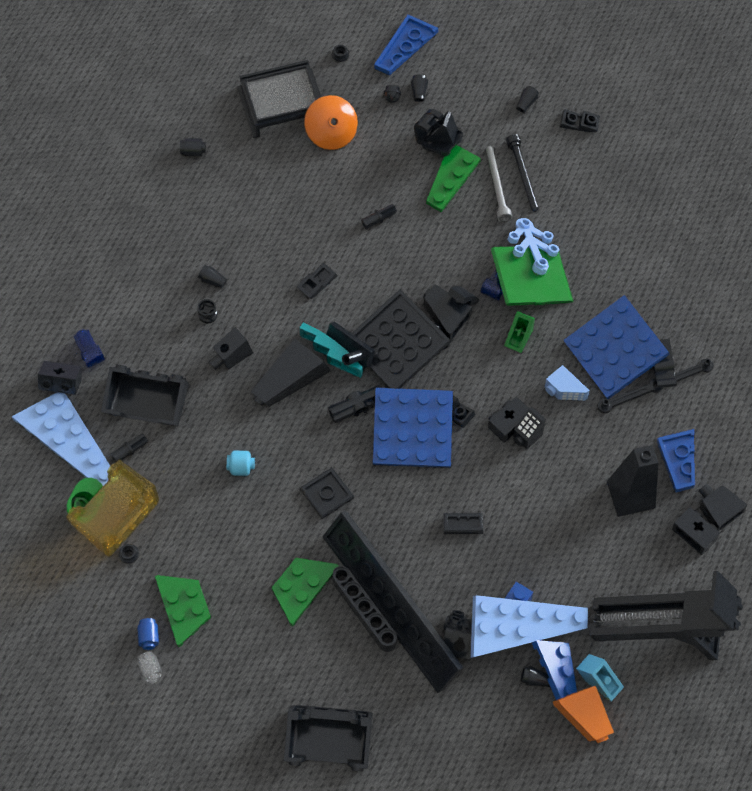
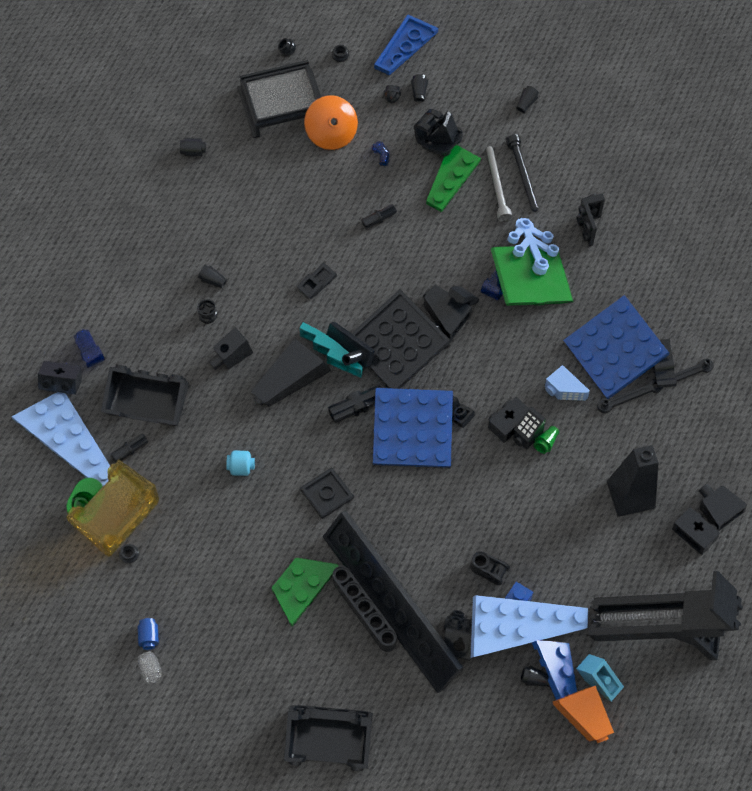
green wing [155,575,211,647] -> none
black plate [443,513,484,534] -> none
green slope [504,311,535,353] -> none
black slope [560,109,600,132] -> none
blue wing [657,429,695,493] -> none
none -> black plate [278,38,296,56]
none -> clear blue arm [372,141,390,166]
none -> black piece [470,551,510,585]
none -> green cone [534,426,559,454]
none -> black bracket [576,193,605,246]

